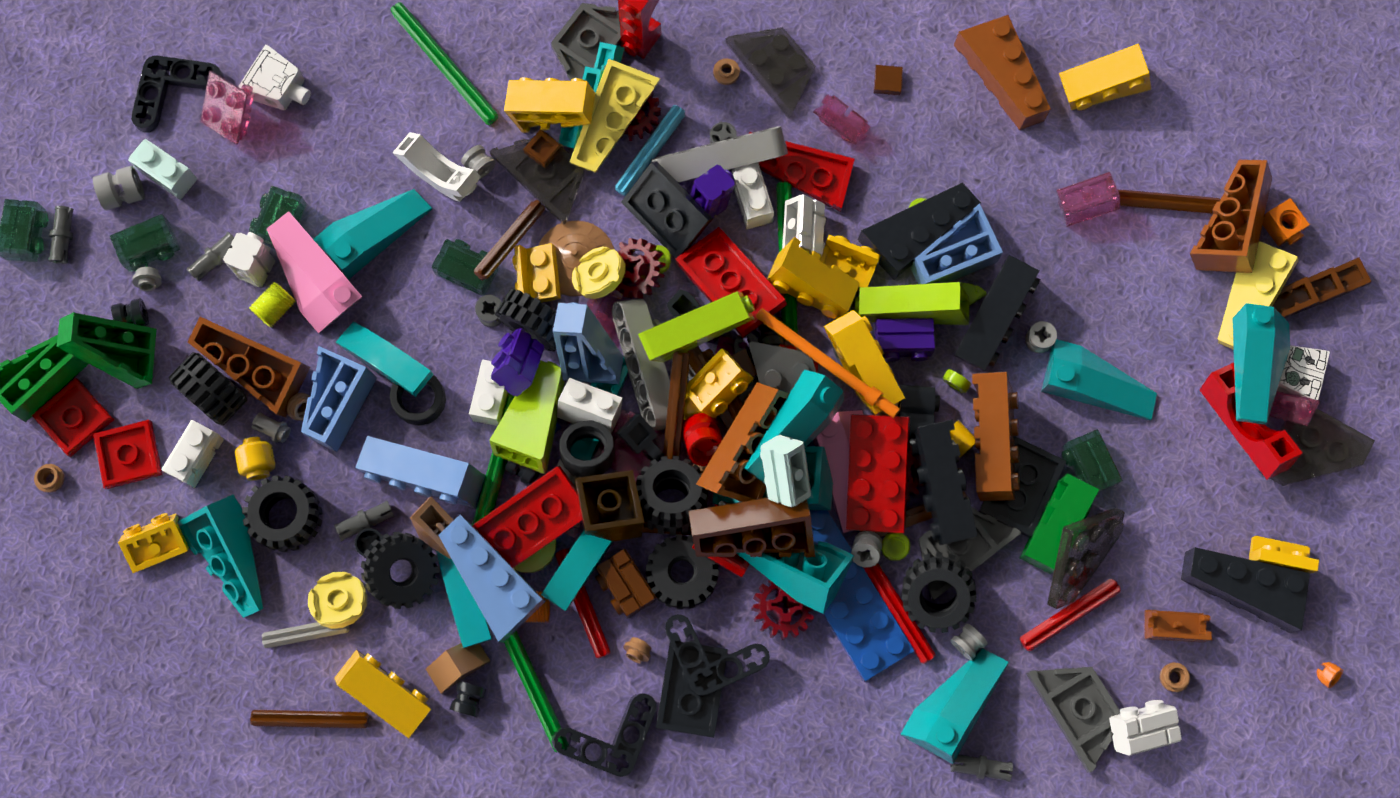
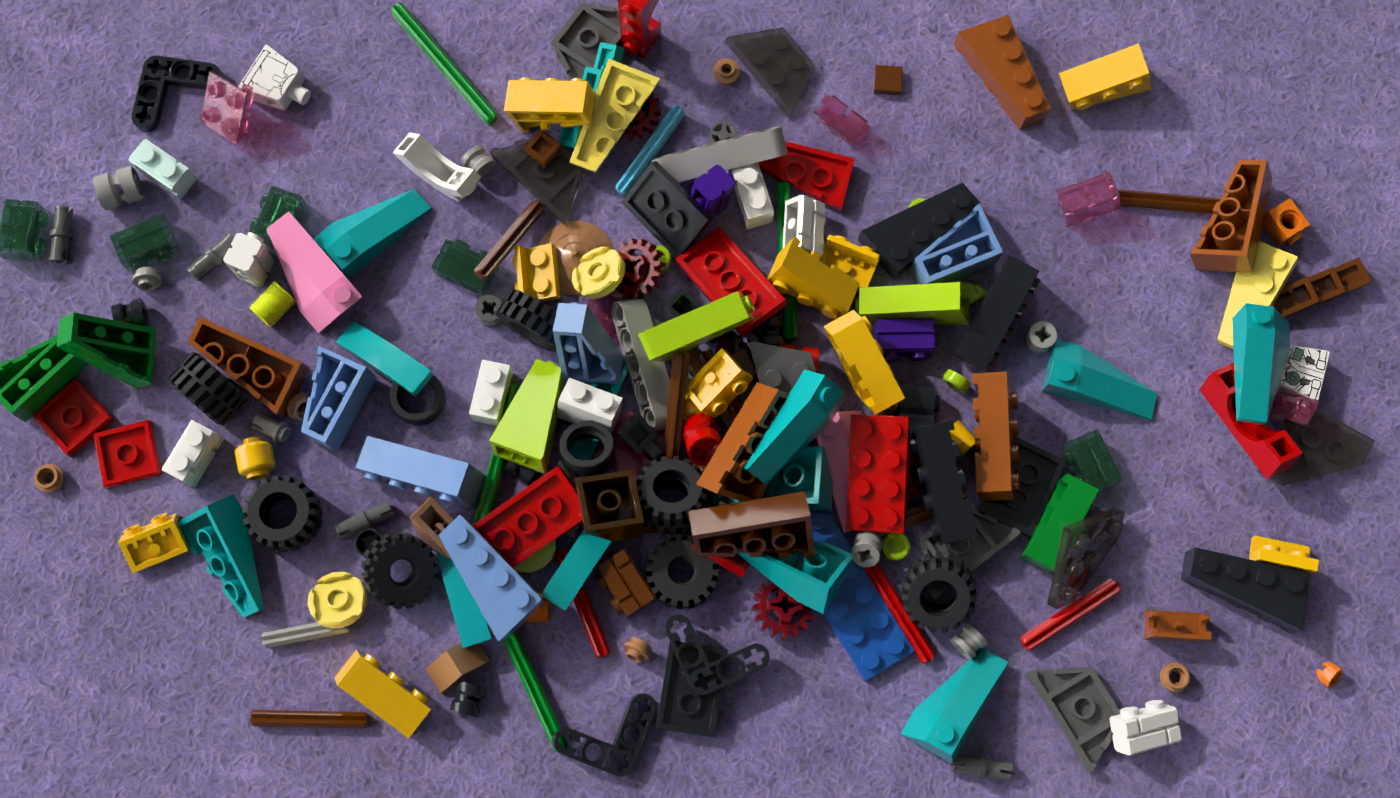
dark purple brick [491,328,544,396] -> none
orange bar [756,308,900,418] -> none
light aqua brick [760,435,811,507] -> none

